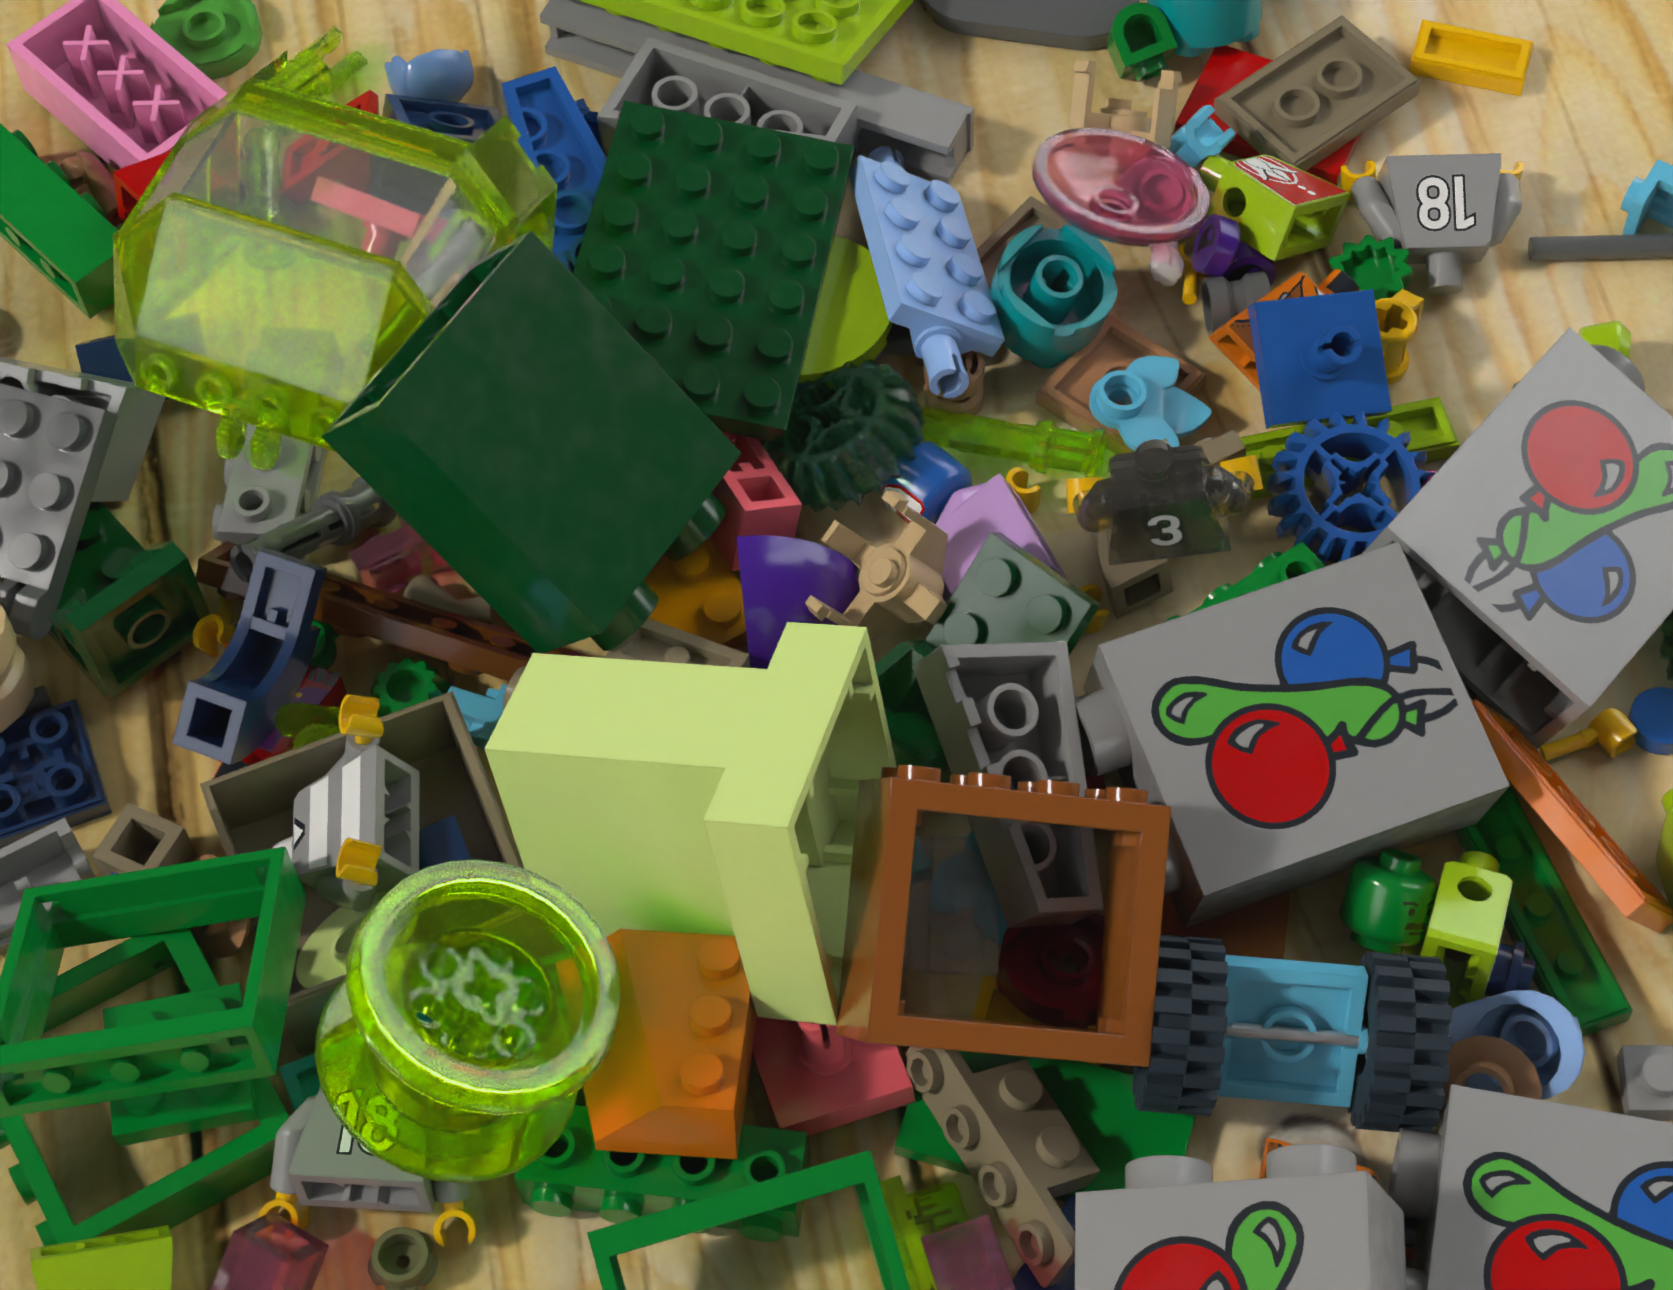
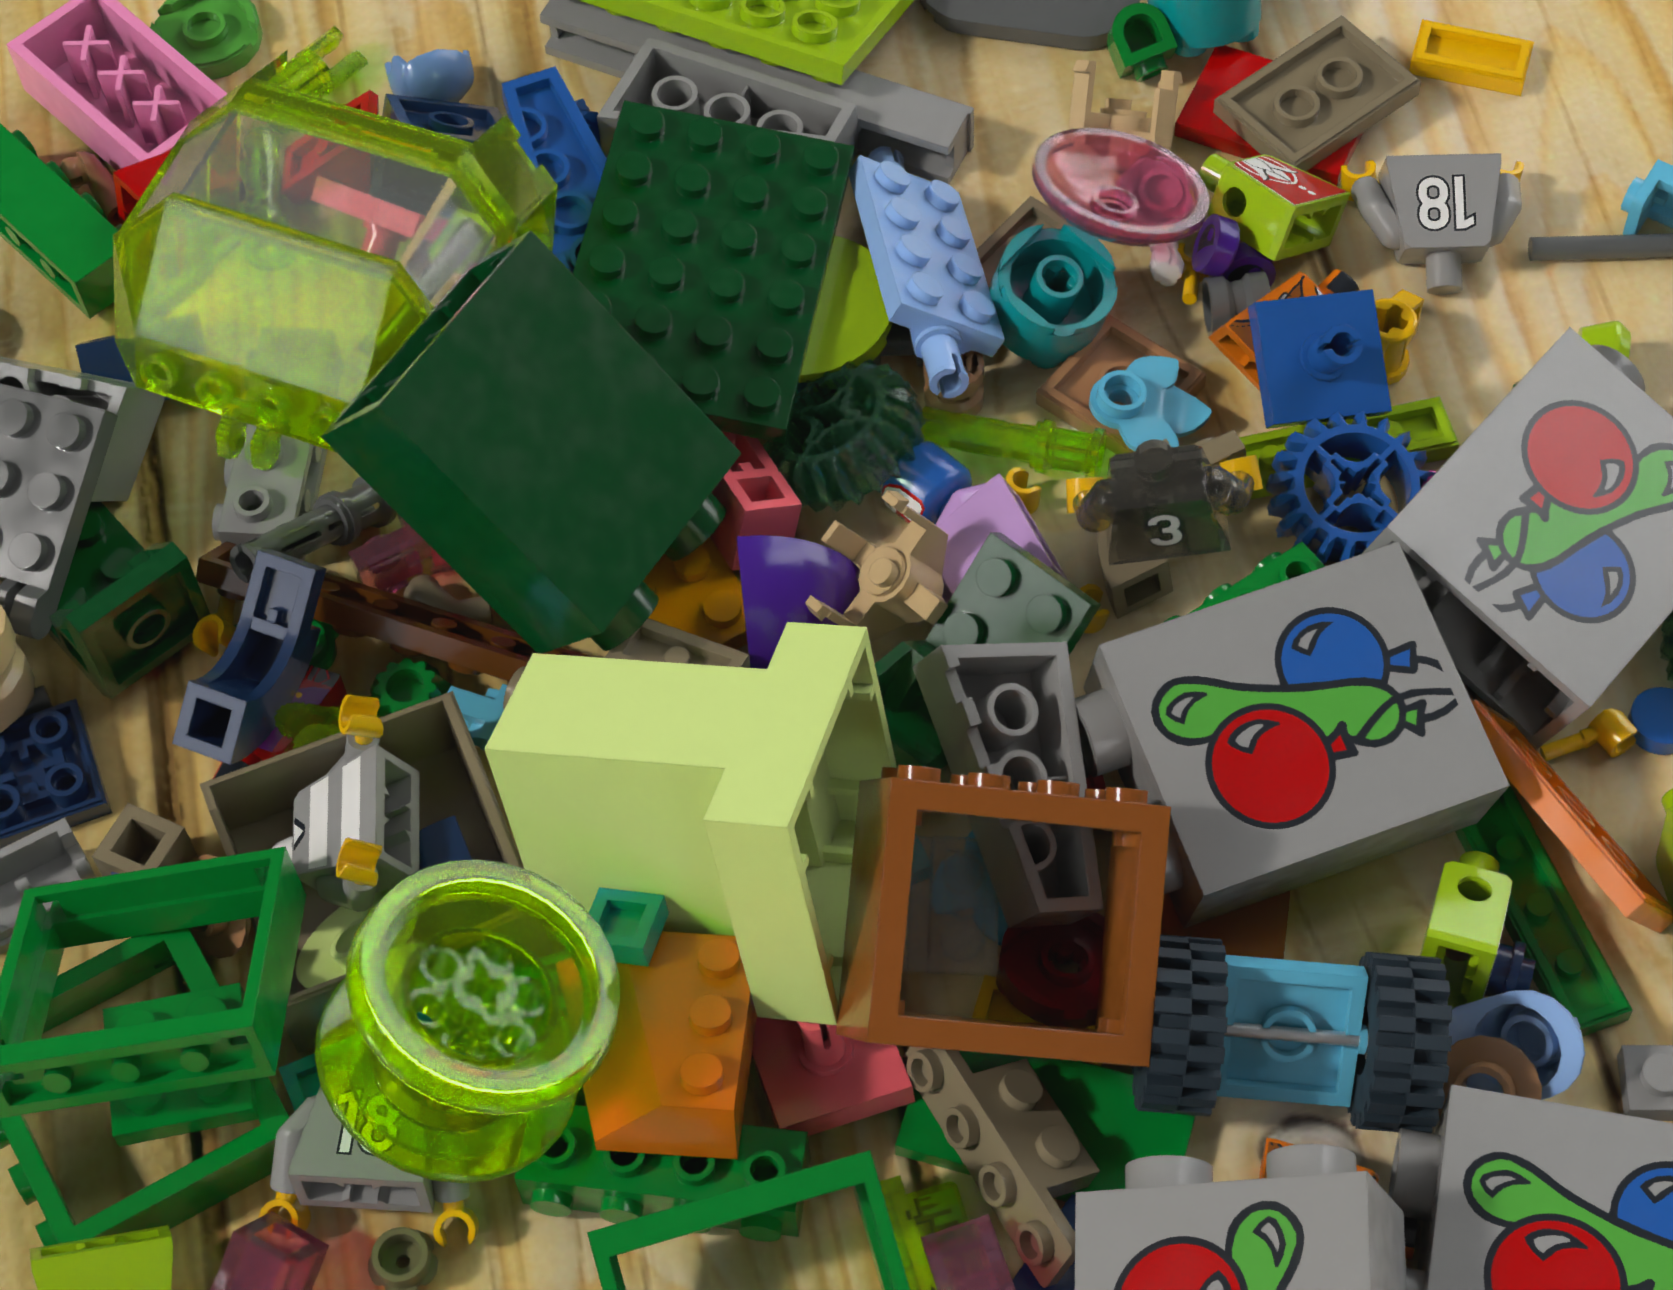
medium azure plate [1164,105,1236,169] -> none
green piece [1329,234,1413,301] -> none
green head [1339,848,1438,954] -> none
none -> tile [577,887,669,966]

